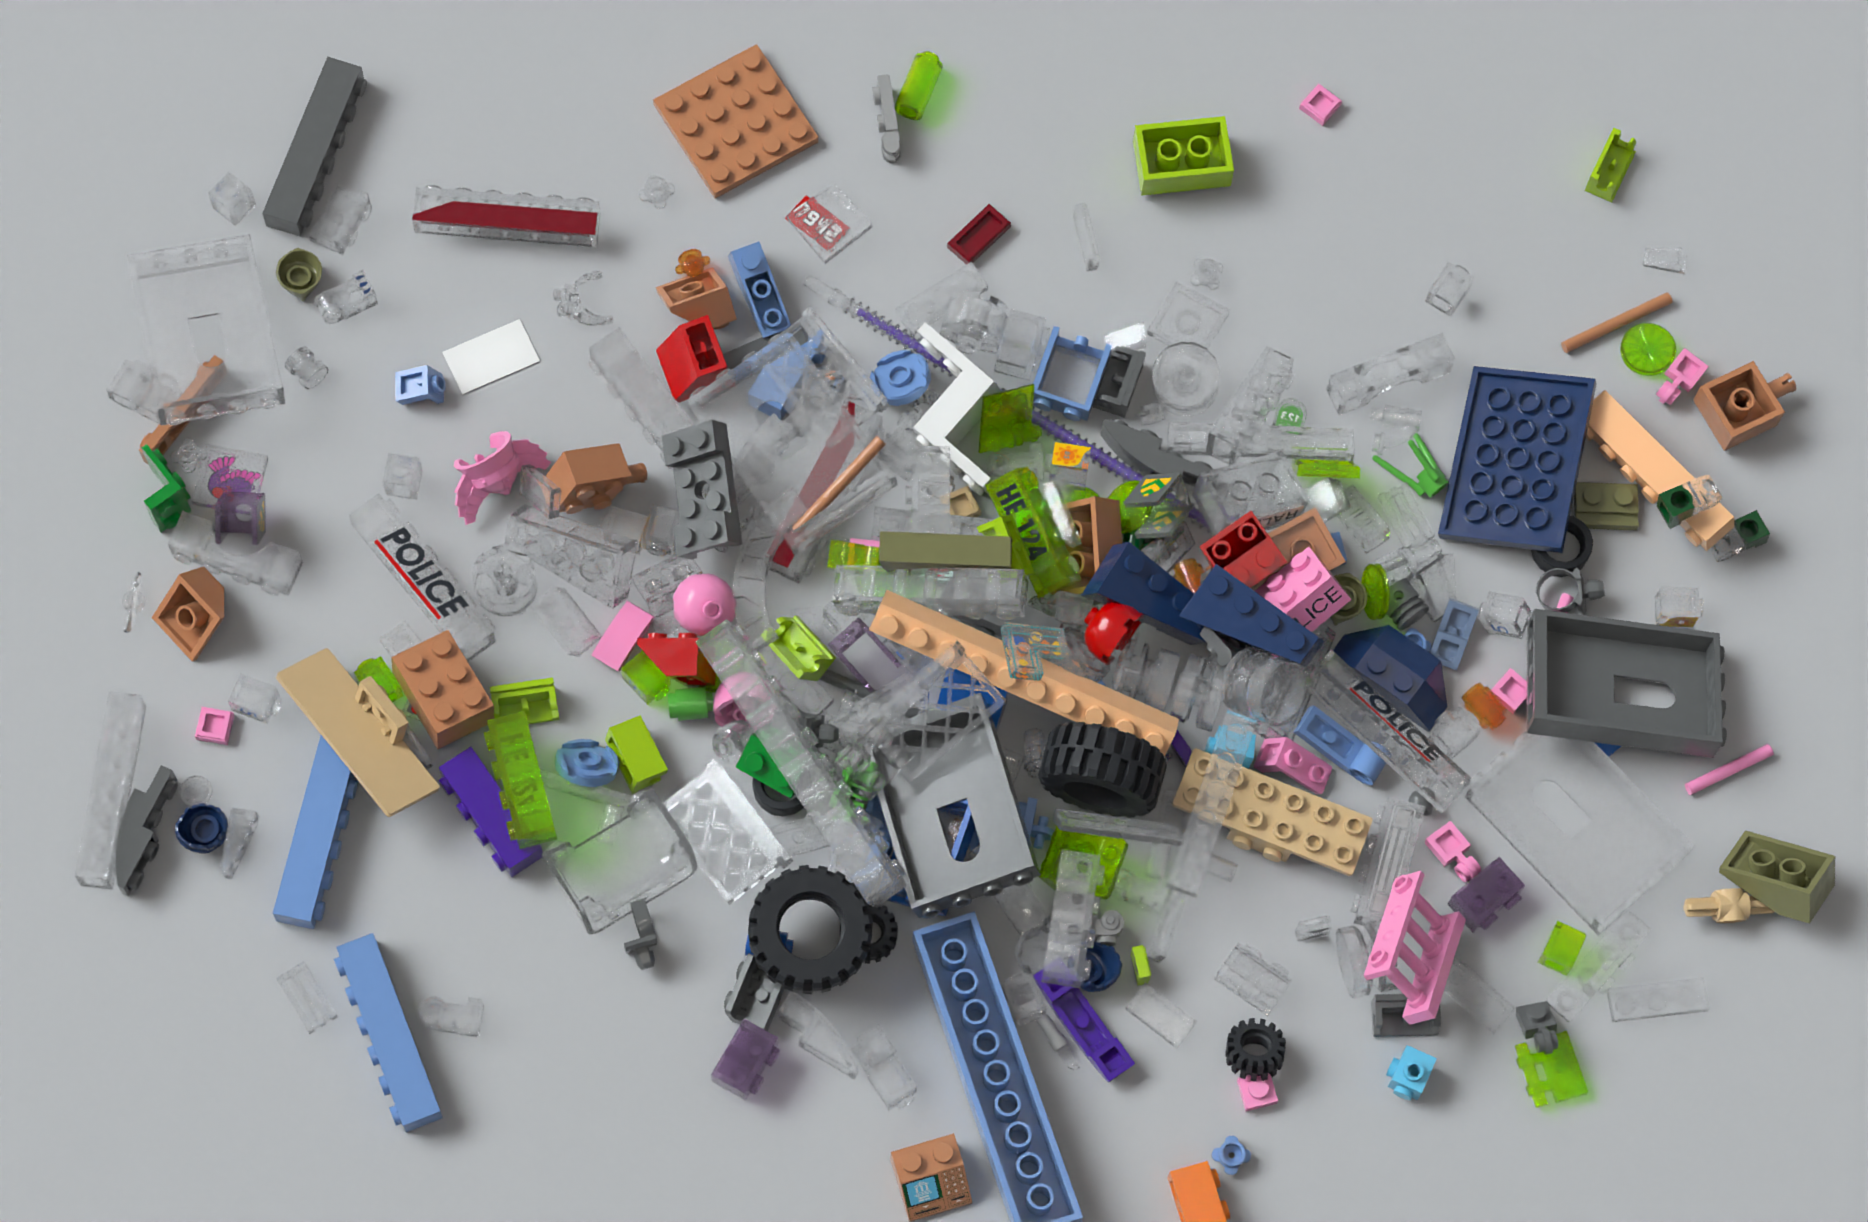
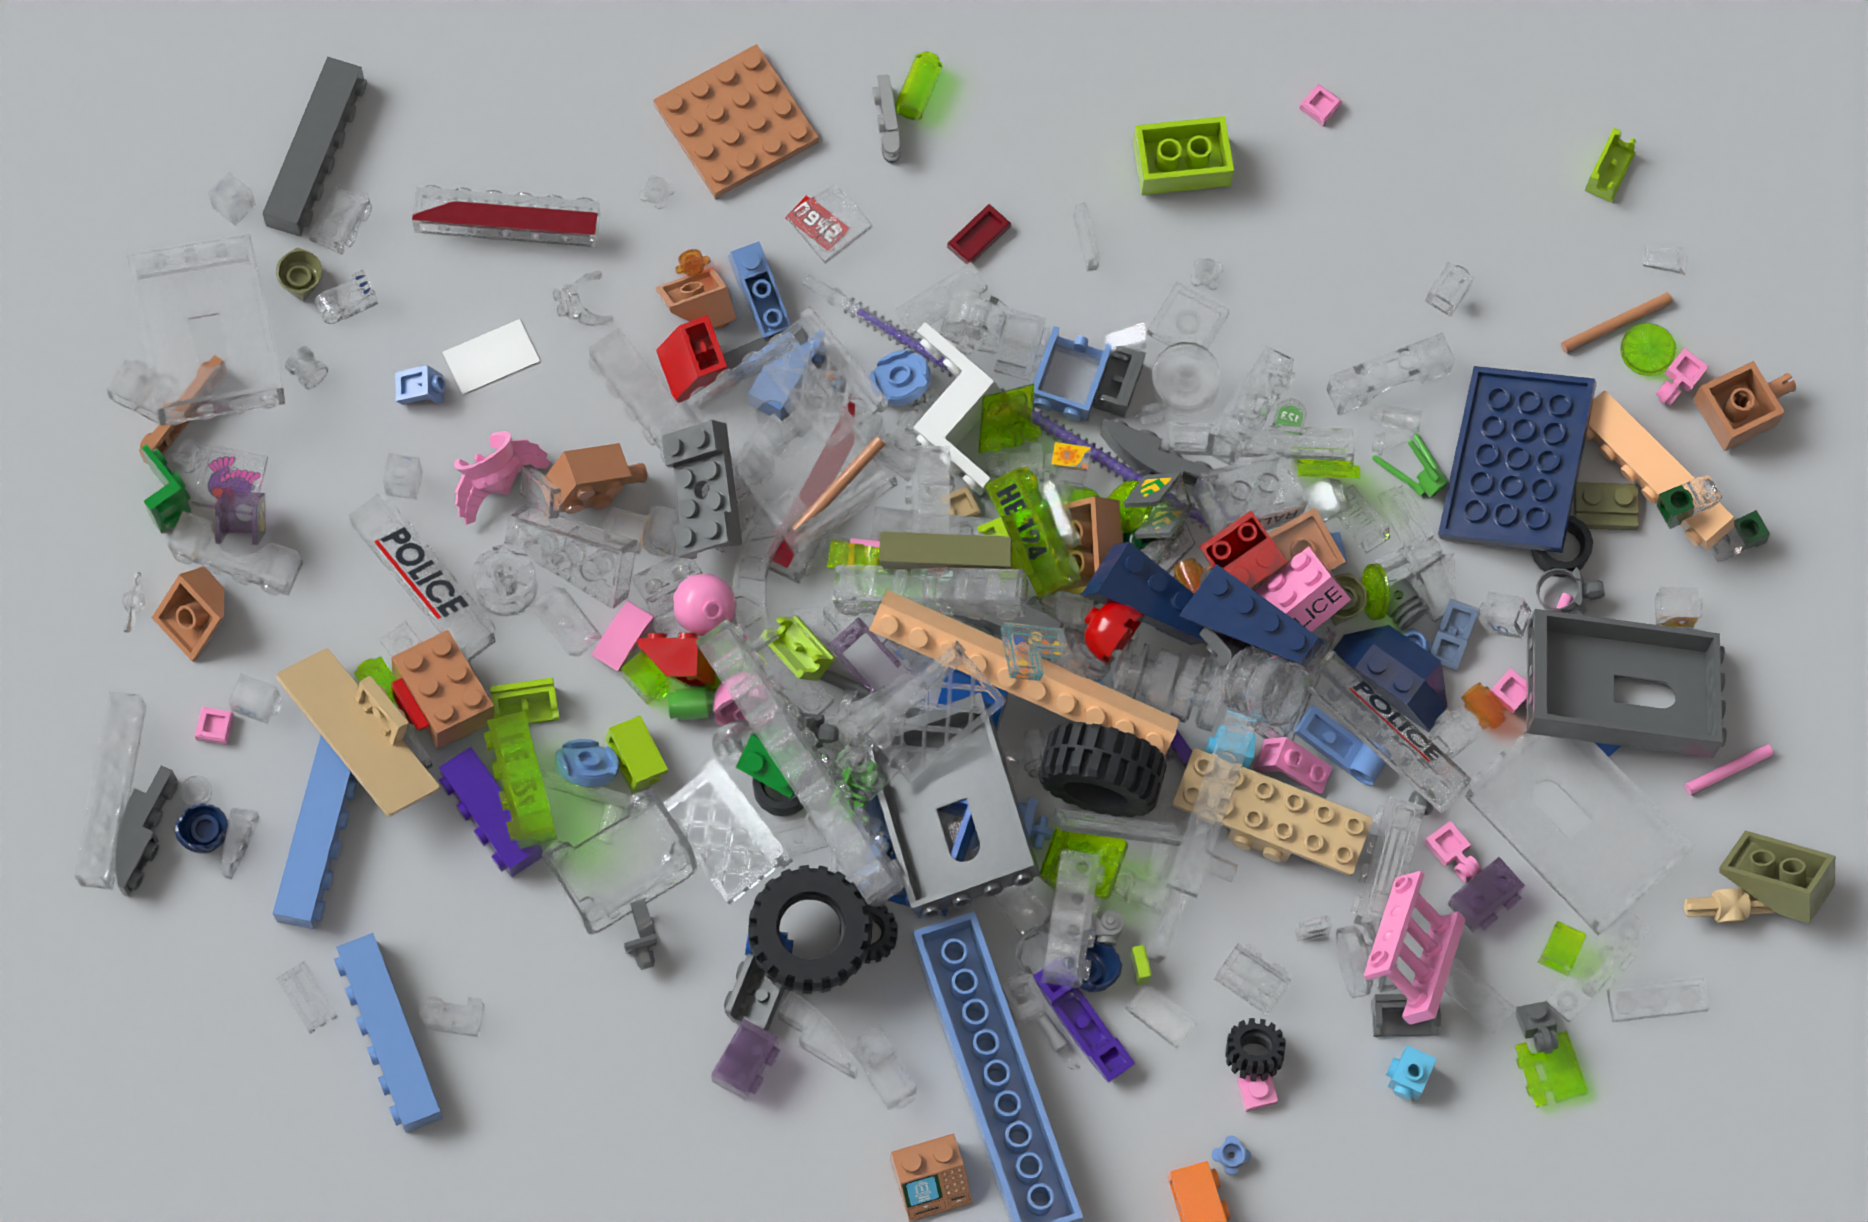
none -> red tile [391,678,430,731]

